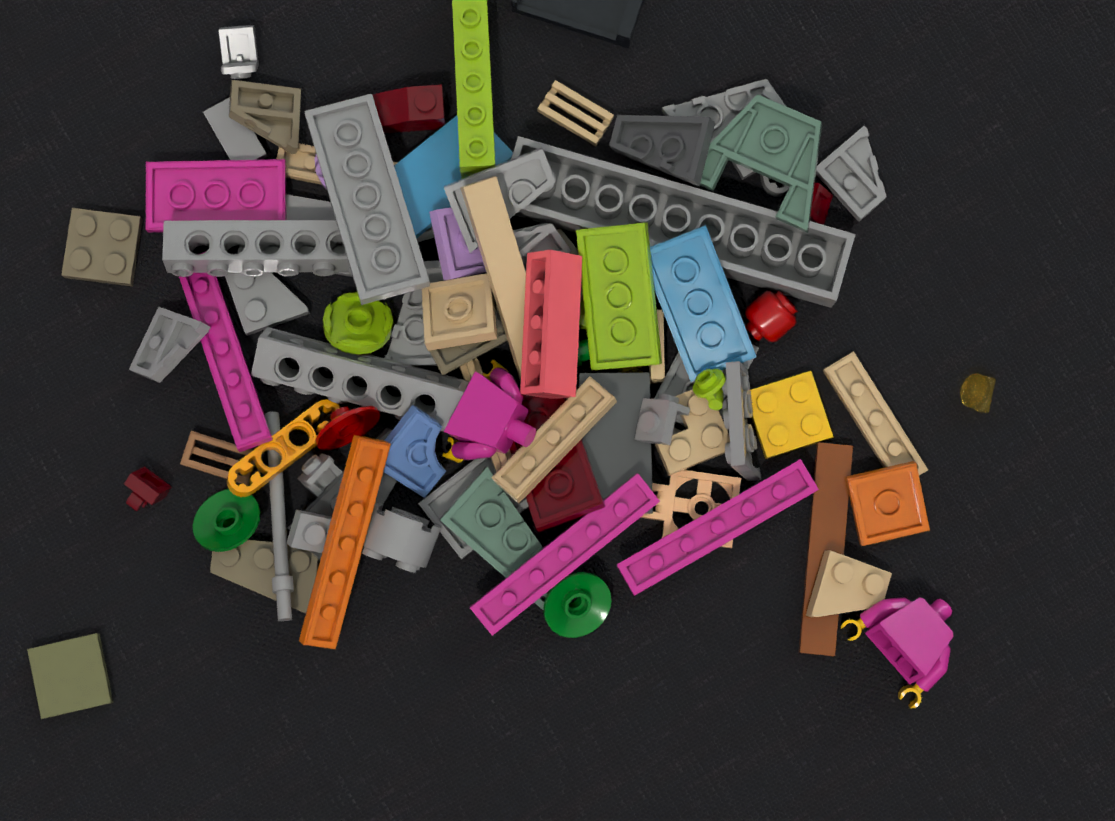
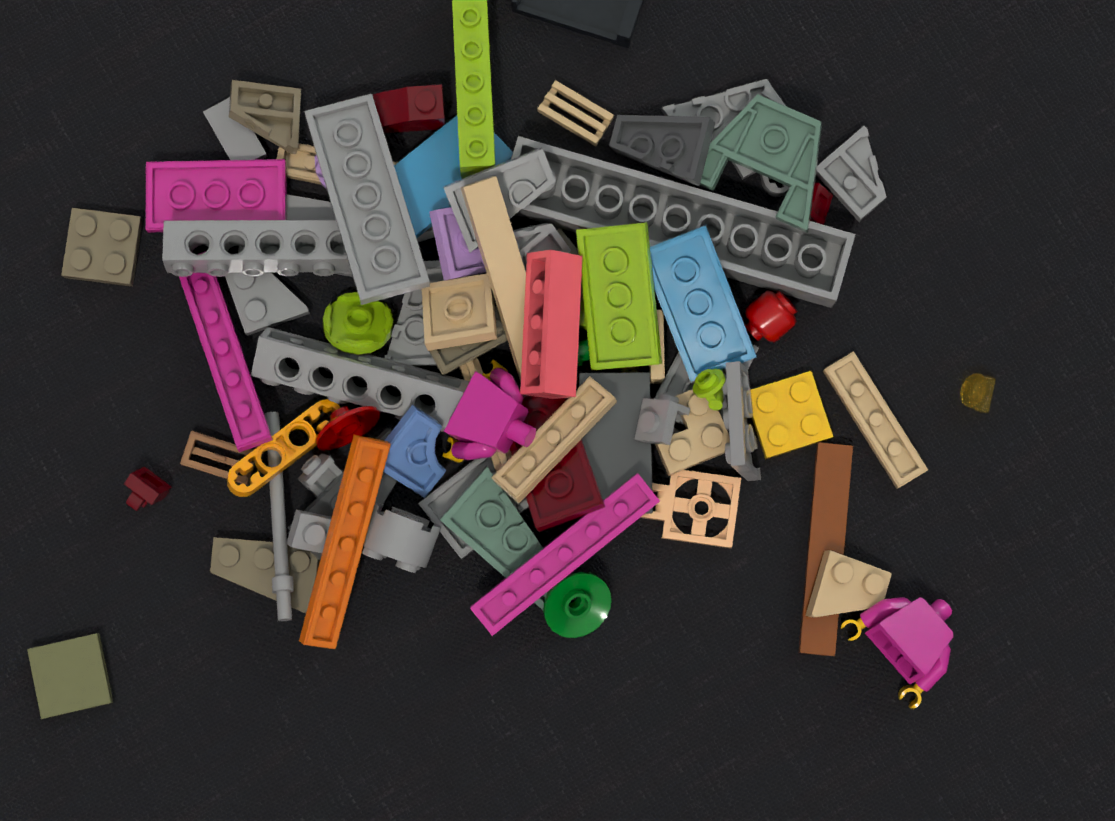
light grey wing [129,307,211,383] -> none
green dish [193,489,260,552] -> none
bracket [219,25,259,79] -> none
dark pink plate [616,459,819,596] -> none
orange tile [845,461,930,546] -> none

